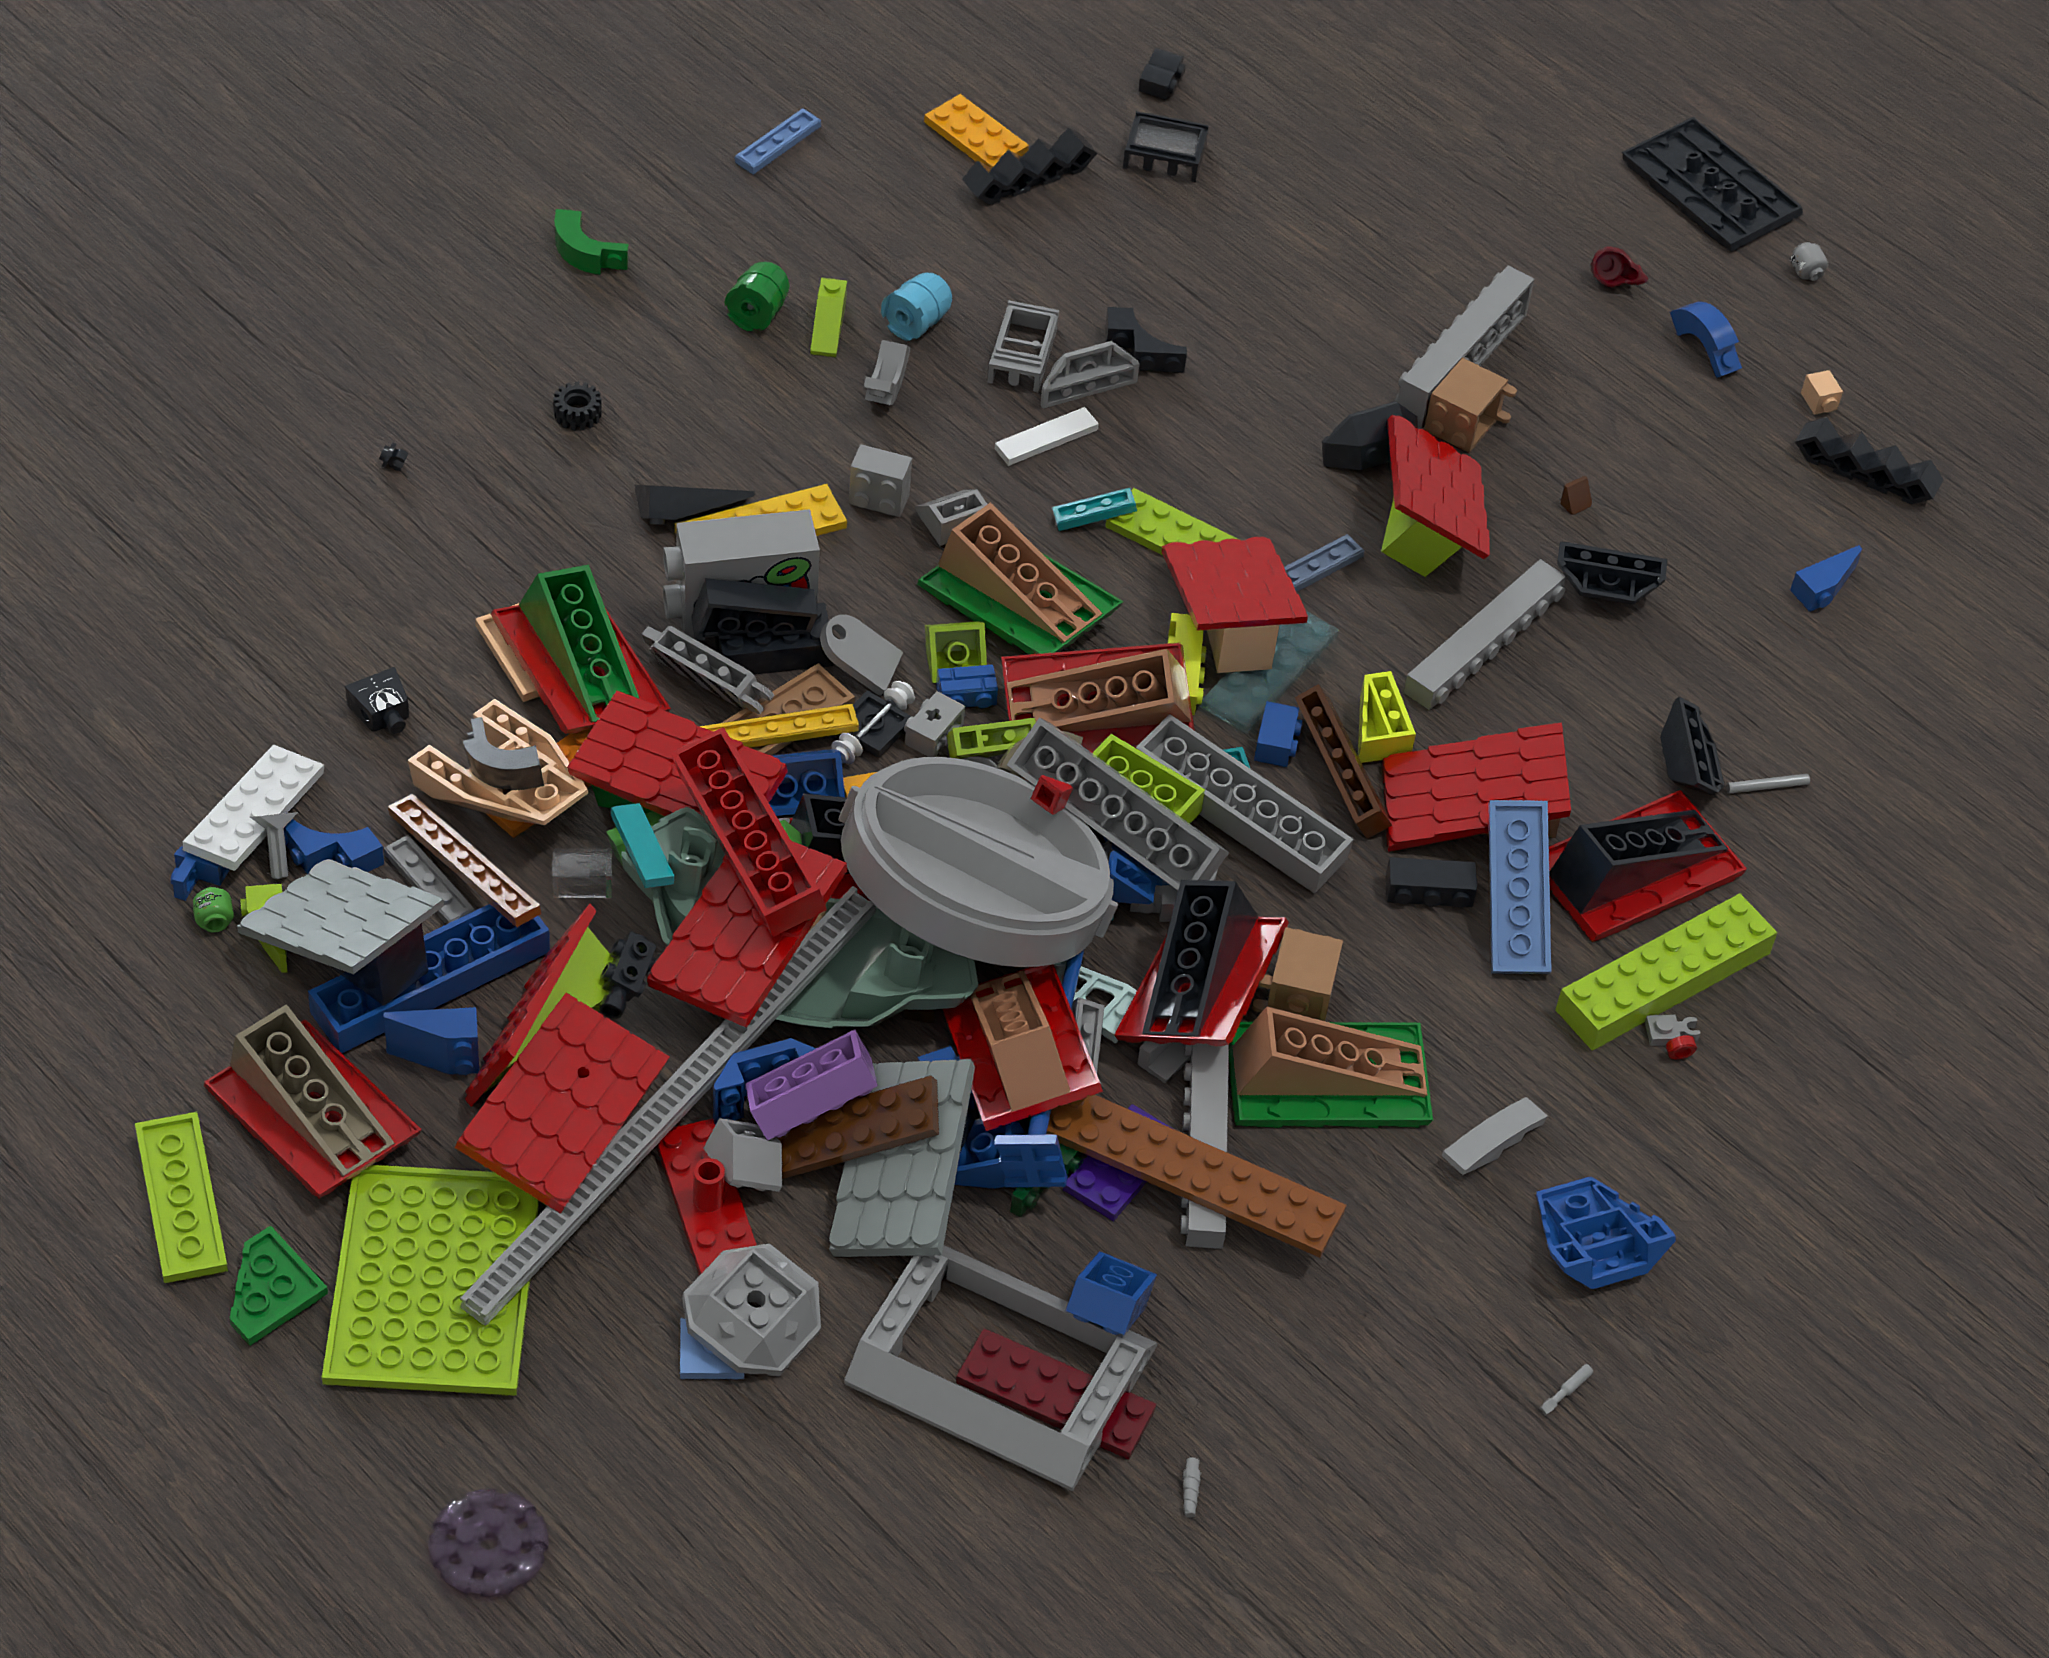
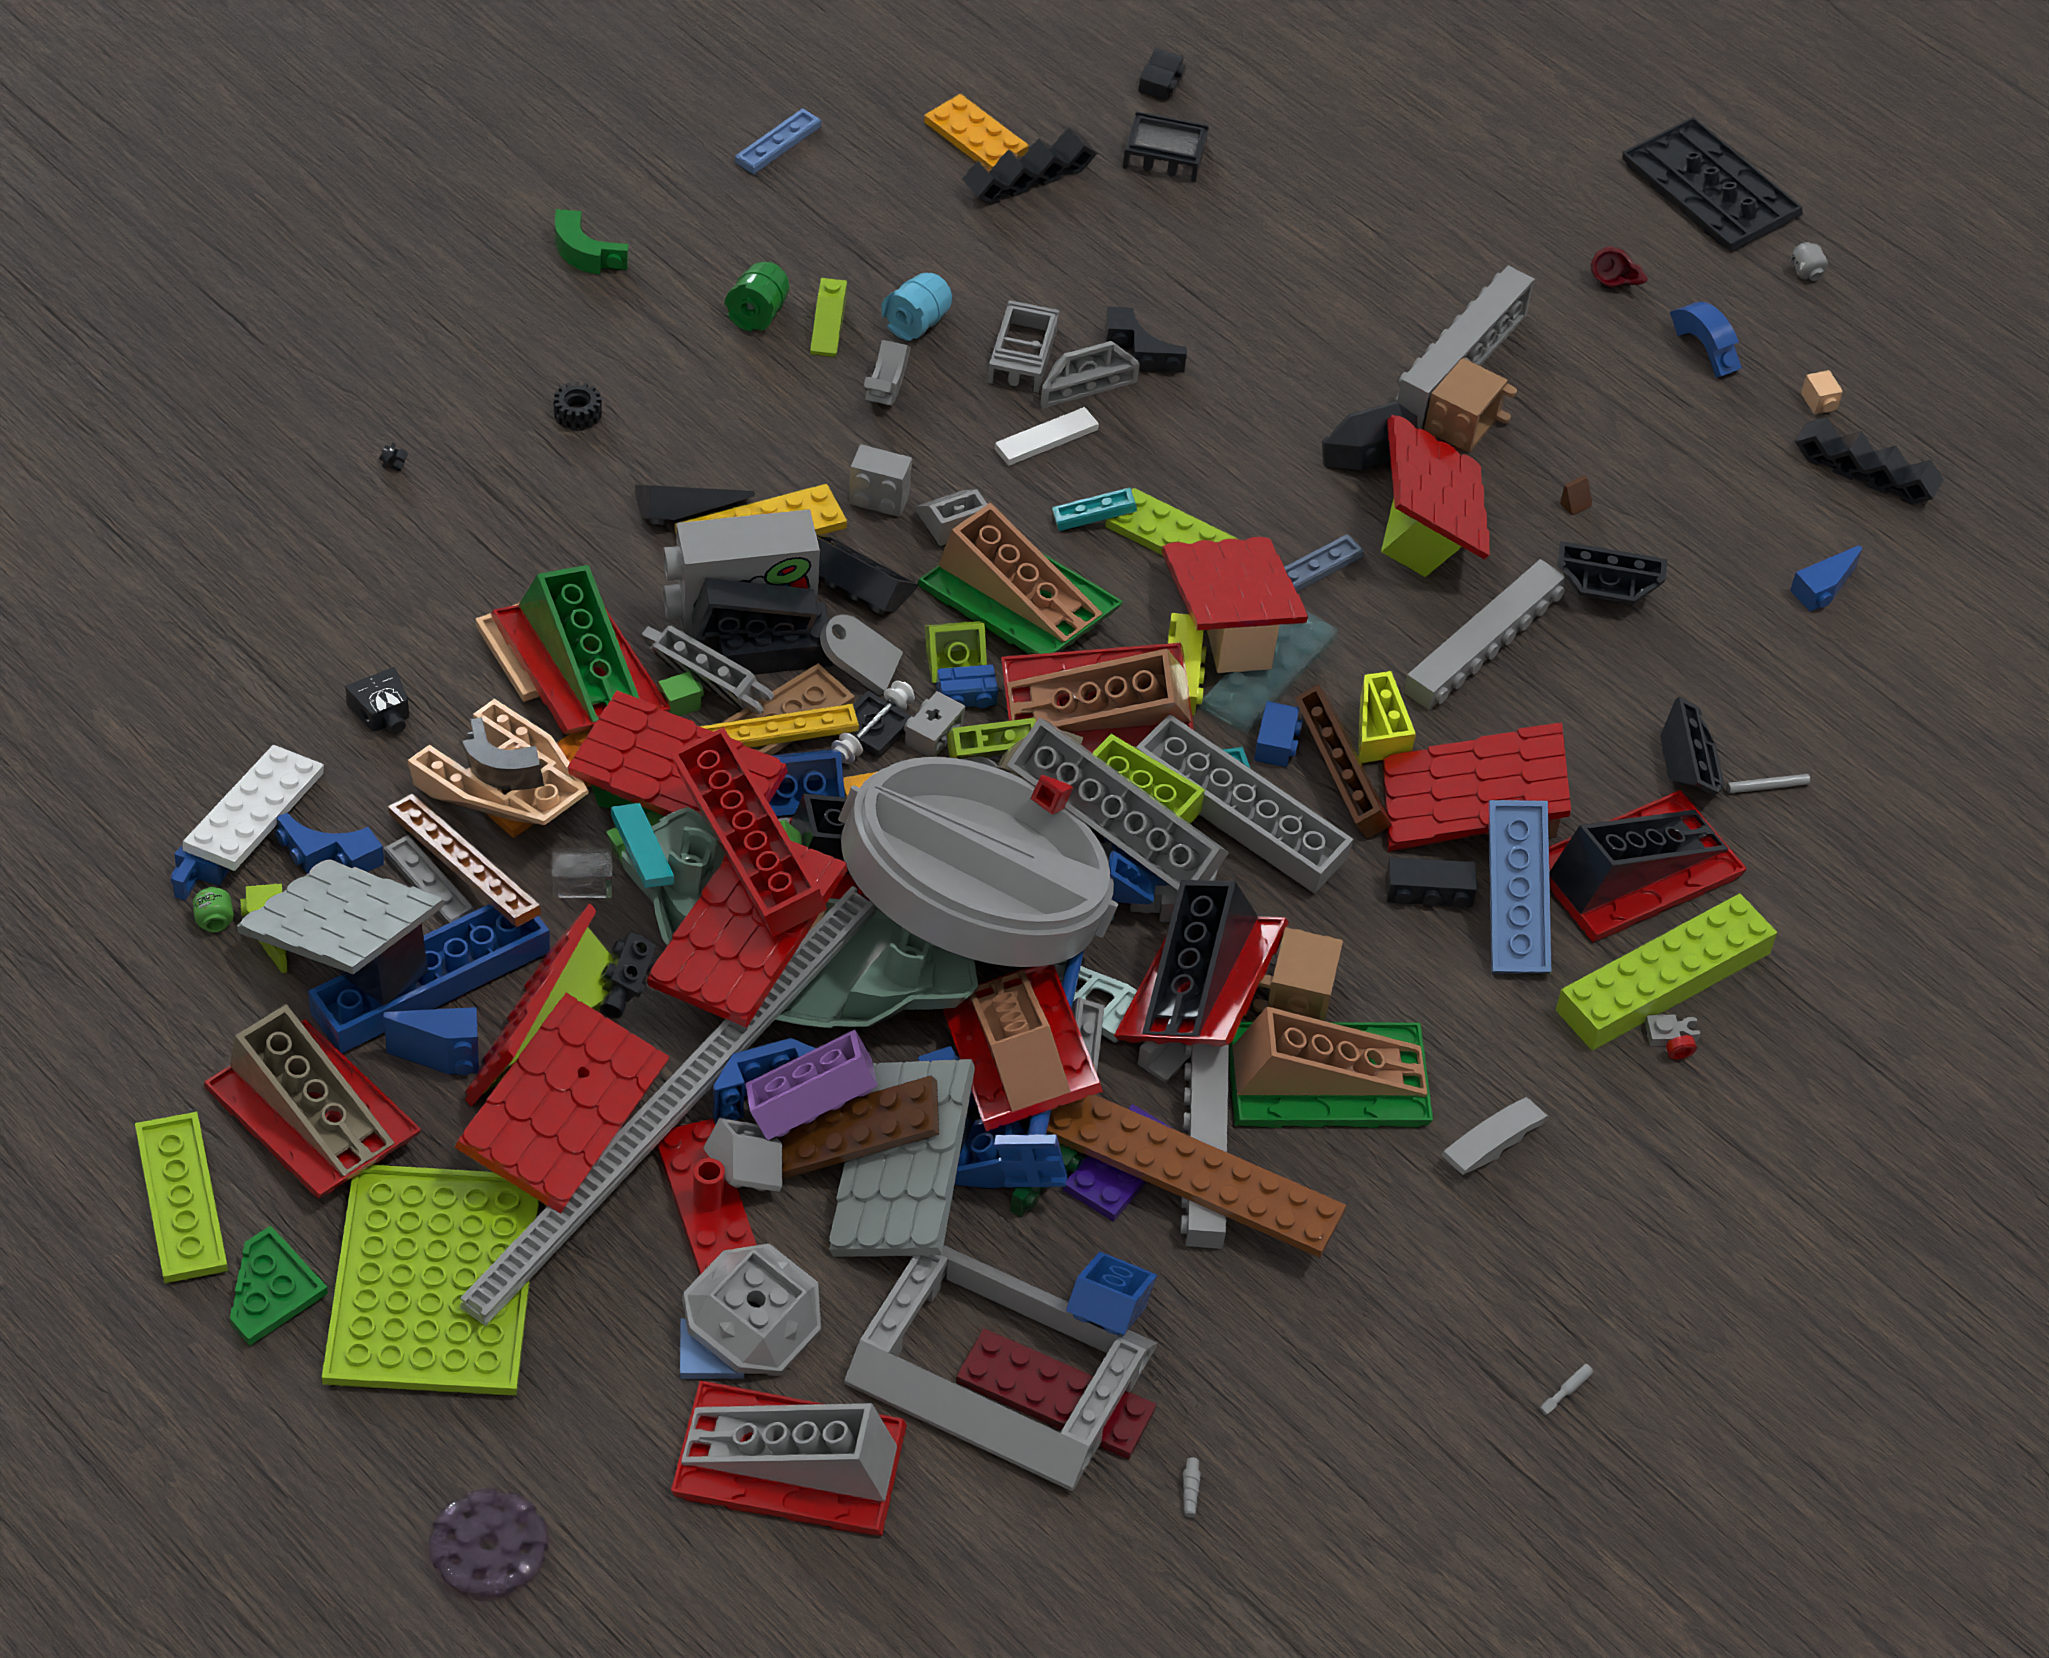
light grey piece [249,812,298,879] -> none
blue wedge [1536,1176,1676,1289] -> none
none -> bright green brick [658,671,704,716]
none -> piece [671,1380,907,1536]
none -> black slope [816,534,919,614]

